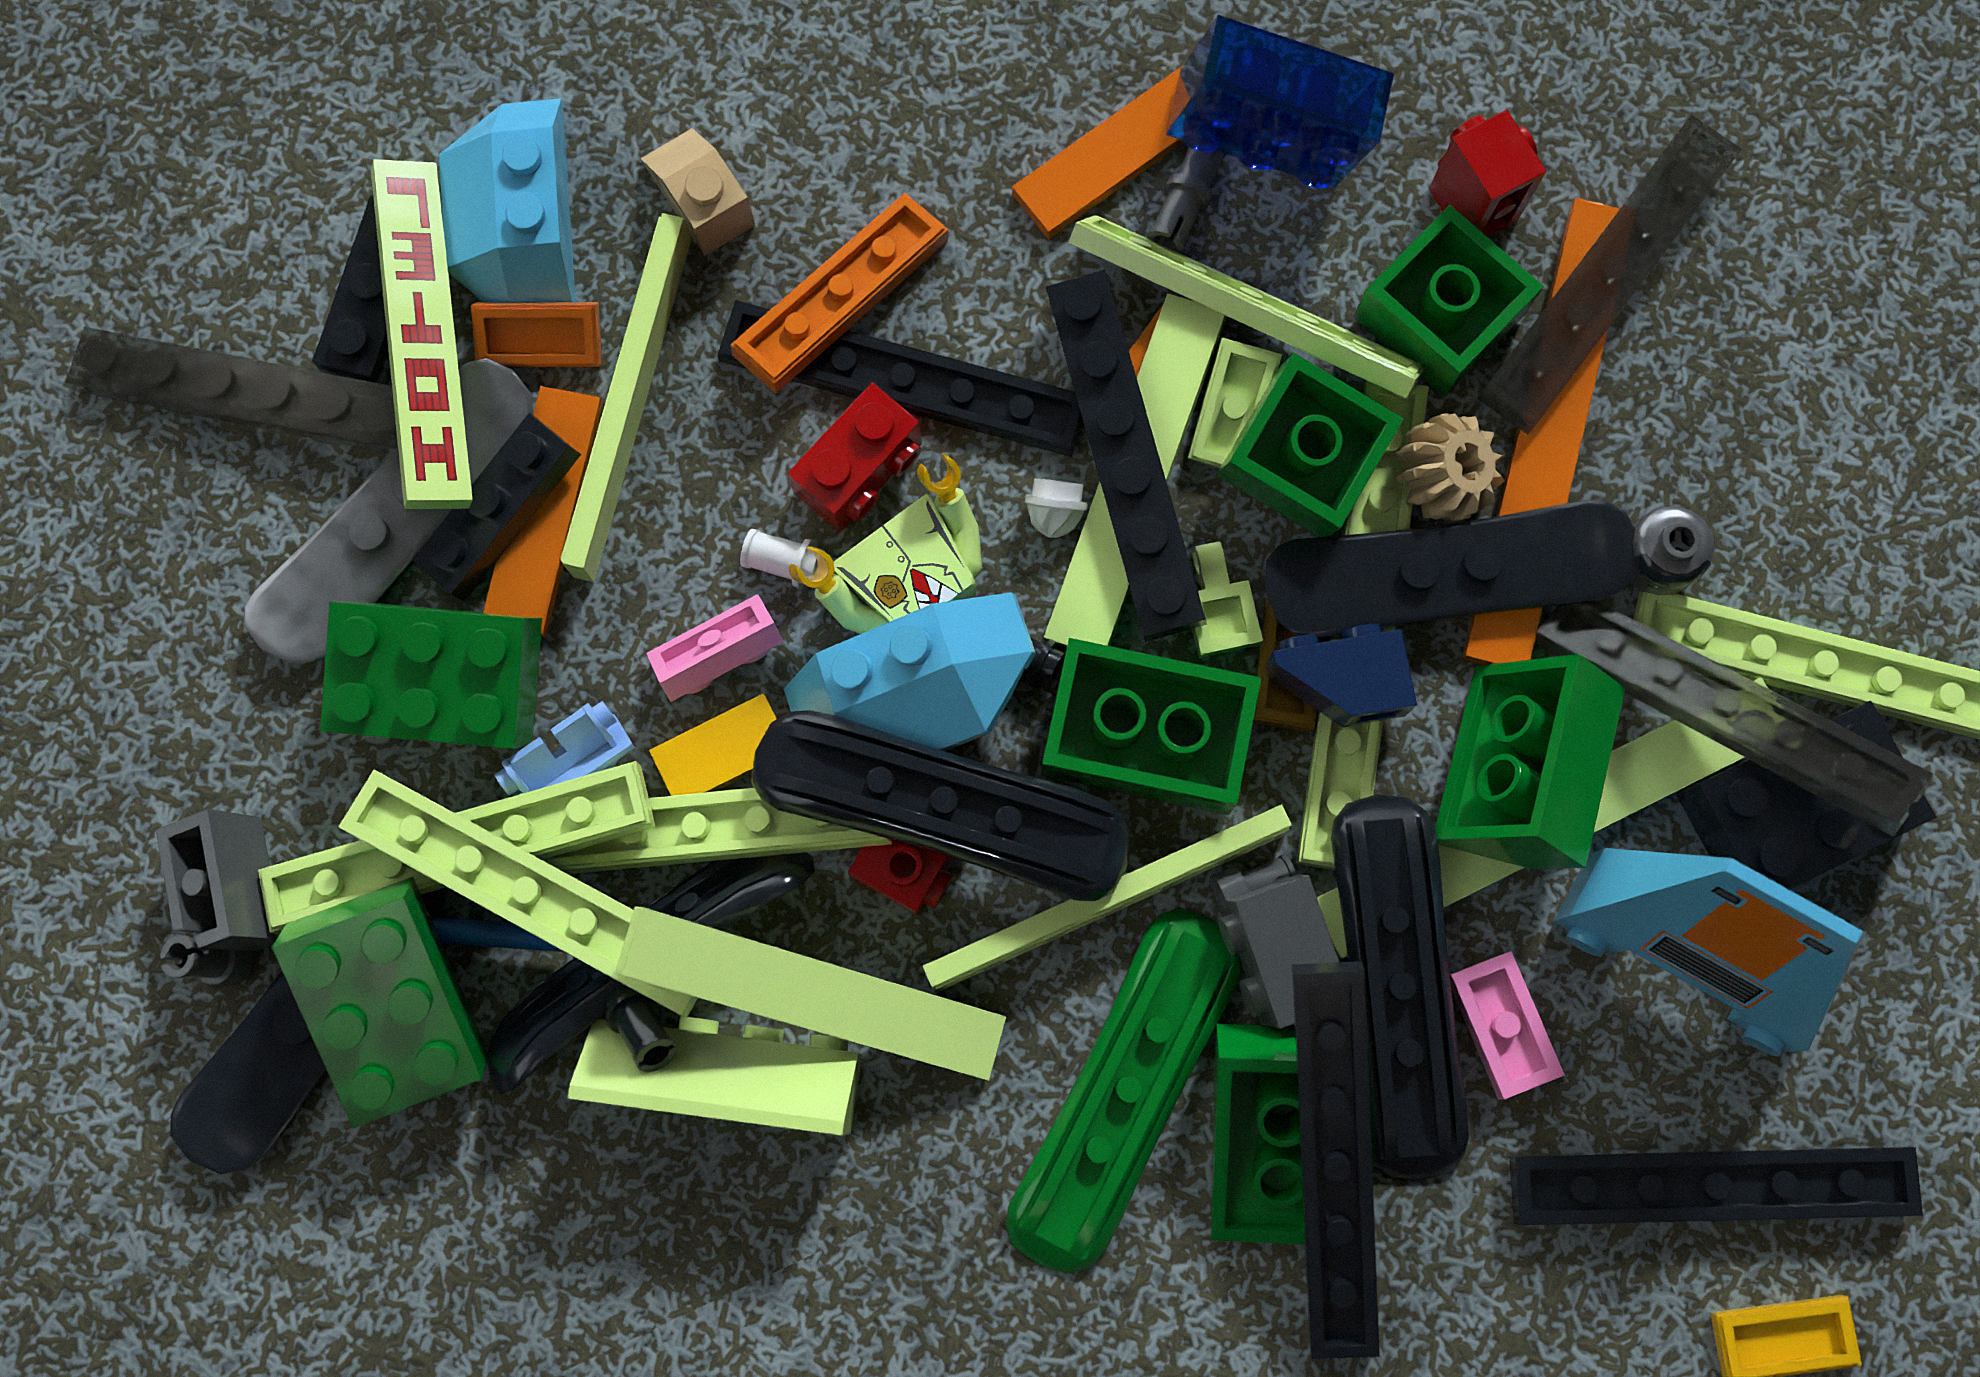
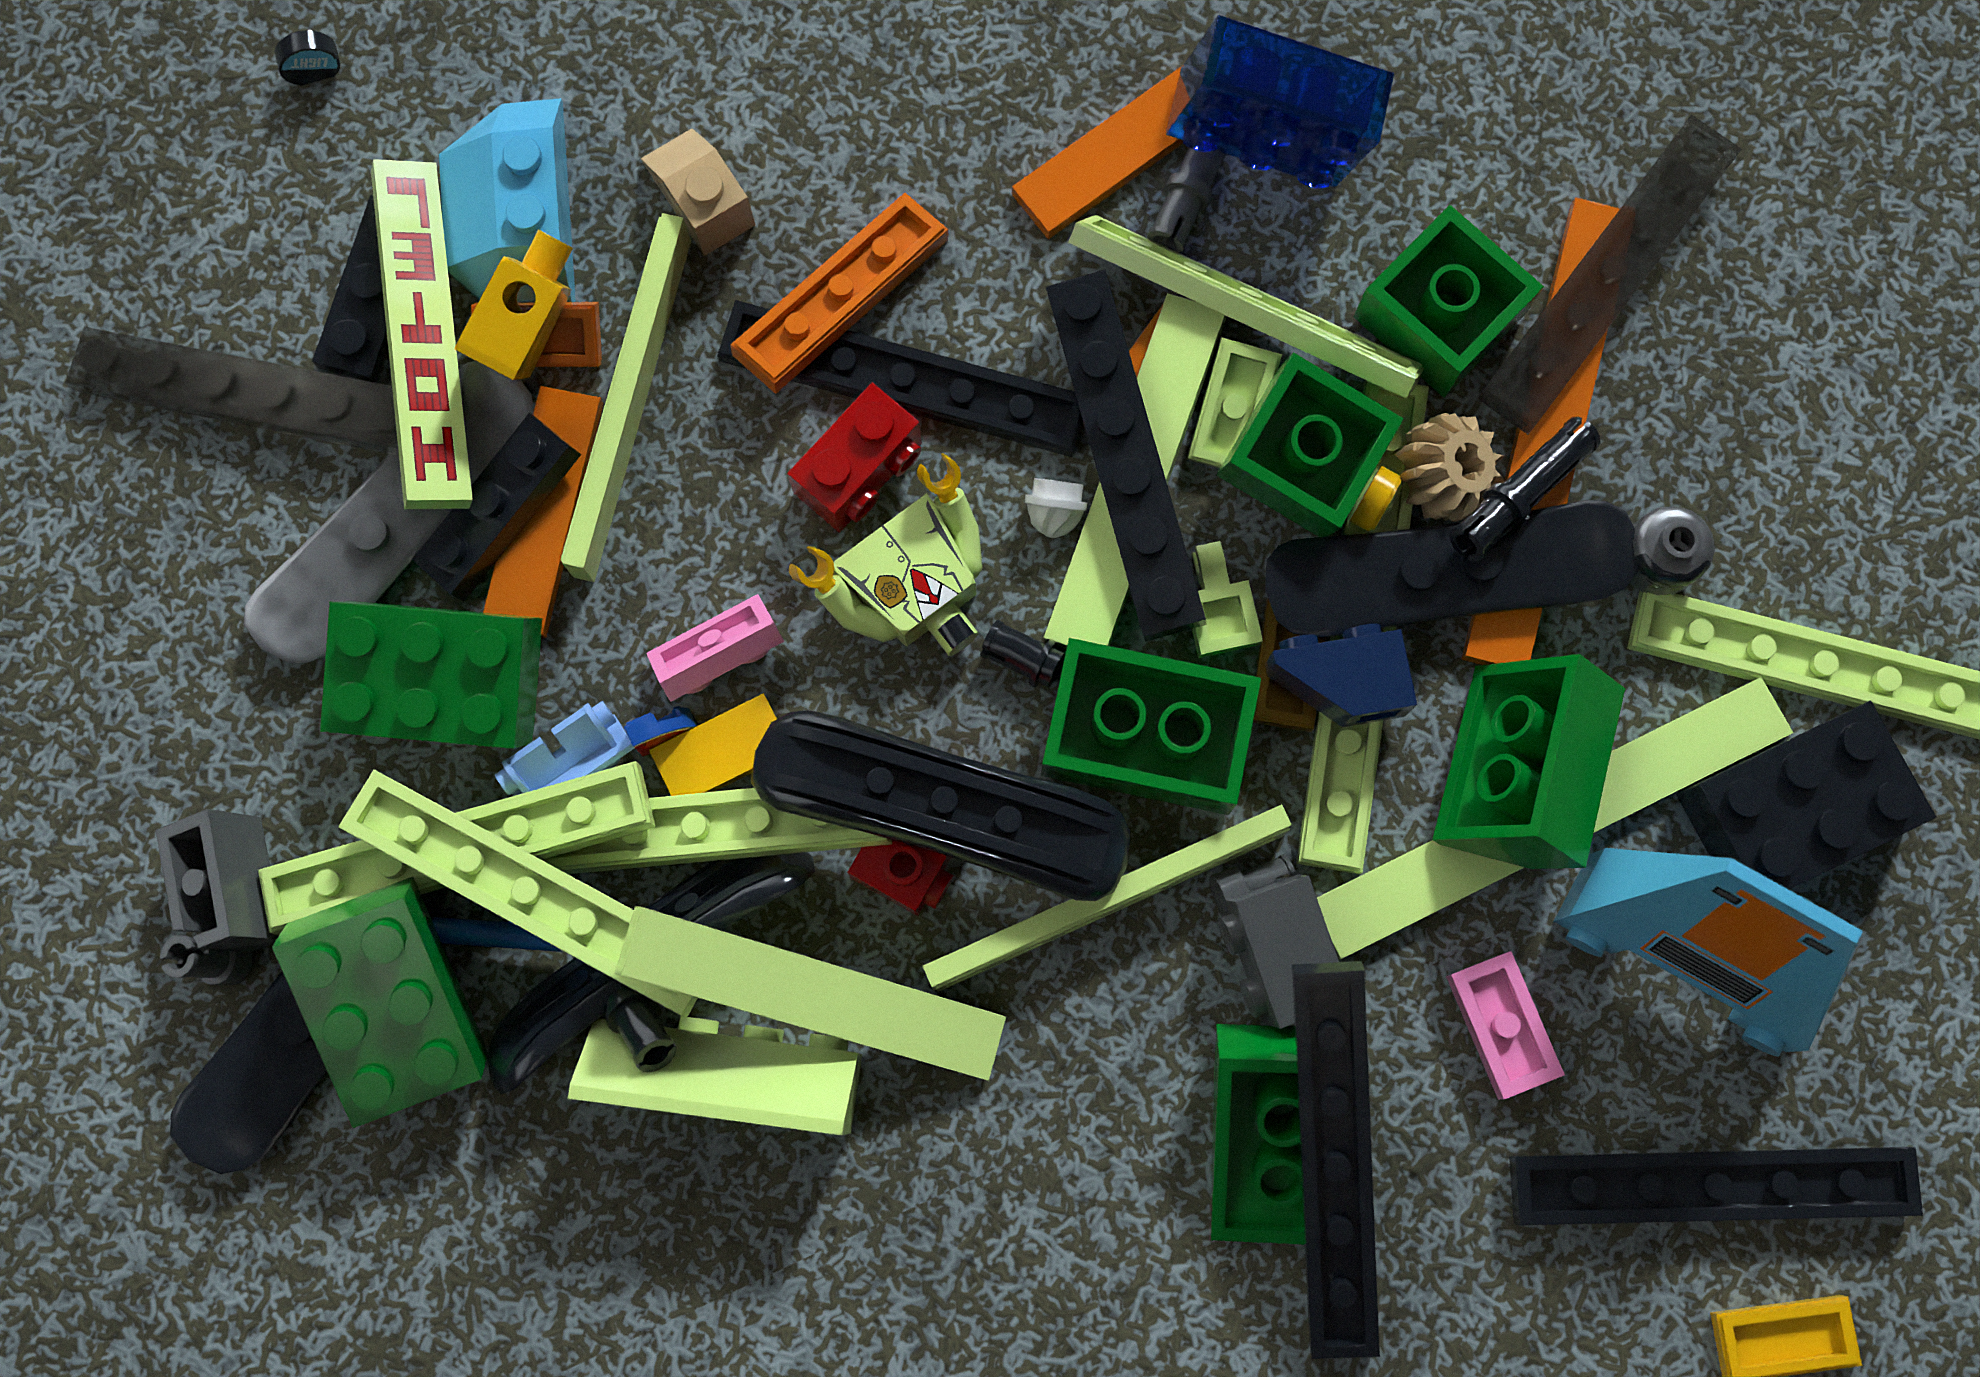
white pin [740,529,825,588] -> none
medium azure wedge [784,592,1036,751] -> none
green piece [1005,907,1241,1274] -> none
black piece [1331,794,1469,1180] -> none
red brick [1429,109,1547,237] -> none
clear smoke plate [1536,600,1933,836] -> none
none -> black tile [275,30,340,86]
none -> yellow torso [454,229,573,380]
none -> blue tile [624,706,698,757]
none -> yellow tile [1350,465,1402,532]
none -> black pin [1449,417,1601,562]

